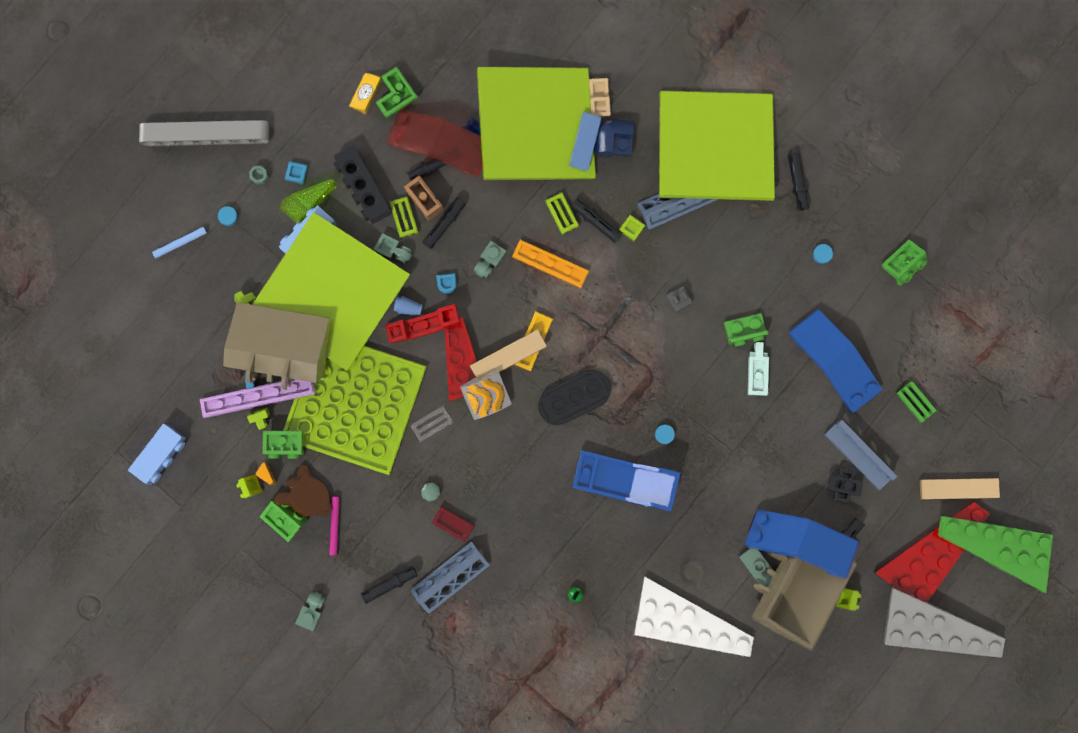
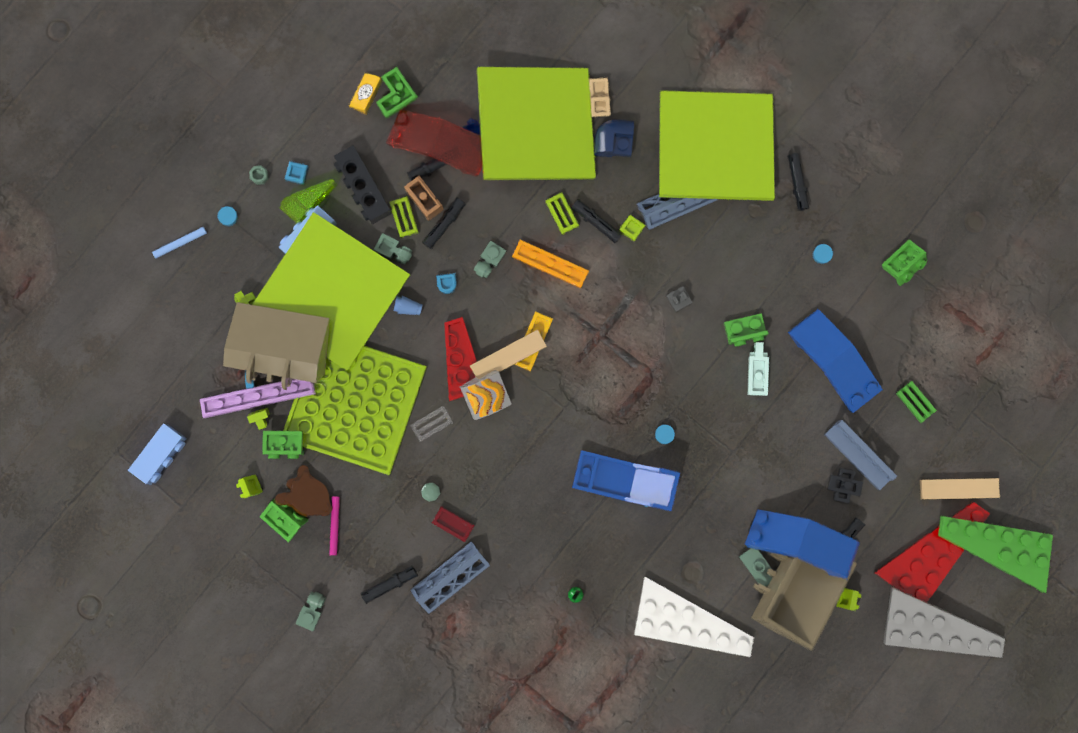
light grey beam [139,120,269,146] -> none
light orange slope [255,462,277,485] -> none
red slope [385,304,460,344] -> none
black tile [538,370,611,425] -> none
medium blue tile [569,112,601,172] -> none

